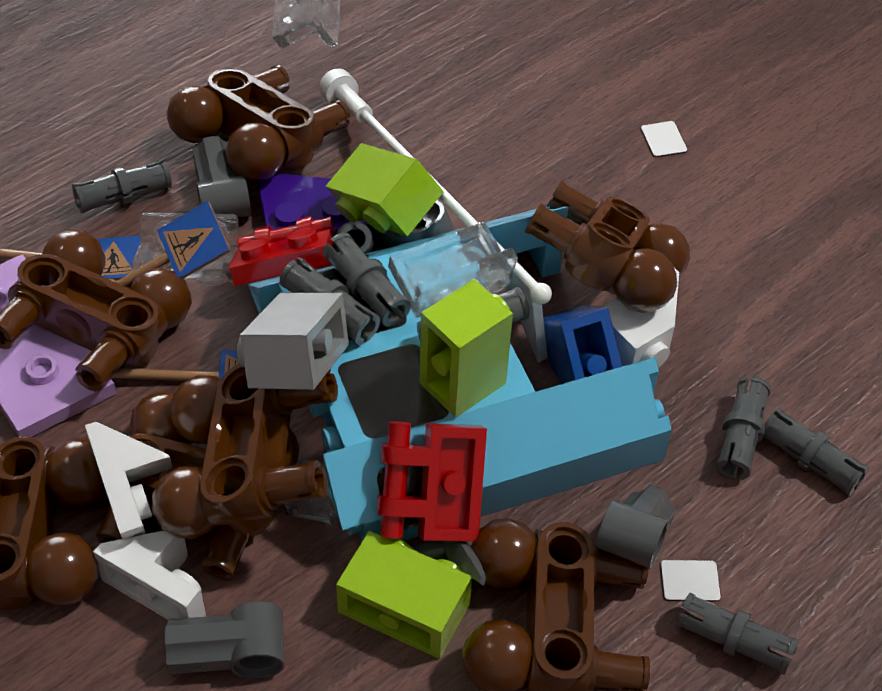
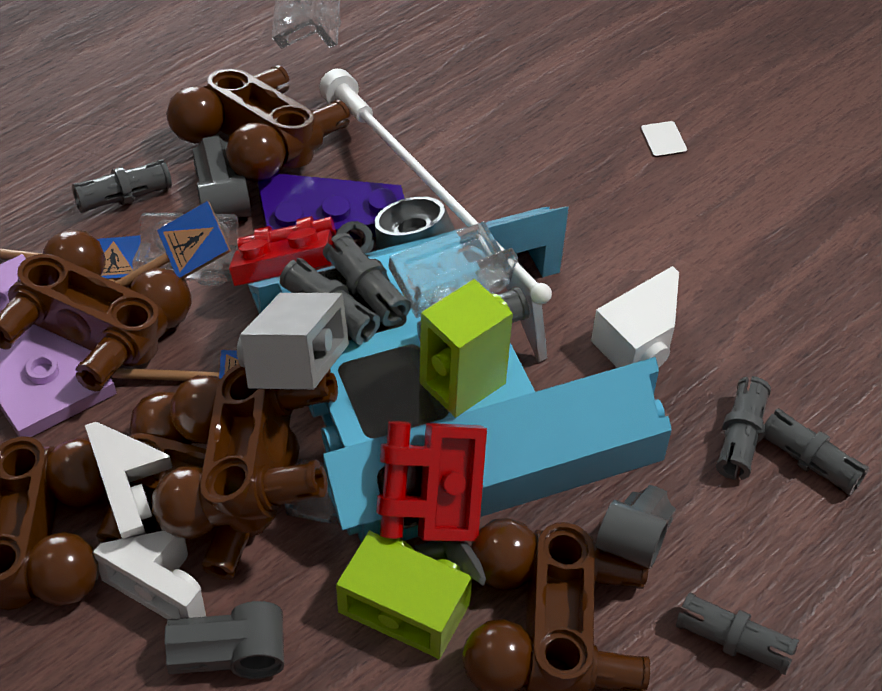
lime brick [325,143,444,237] -> none
reddish brown piece [525,181,690,313] -> none
blue slope [543,304,622,384] -> none
white sticker [661,560,721,600] -> none

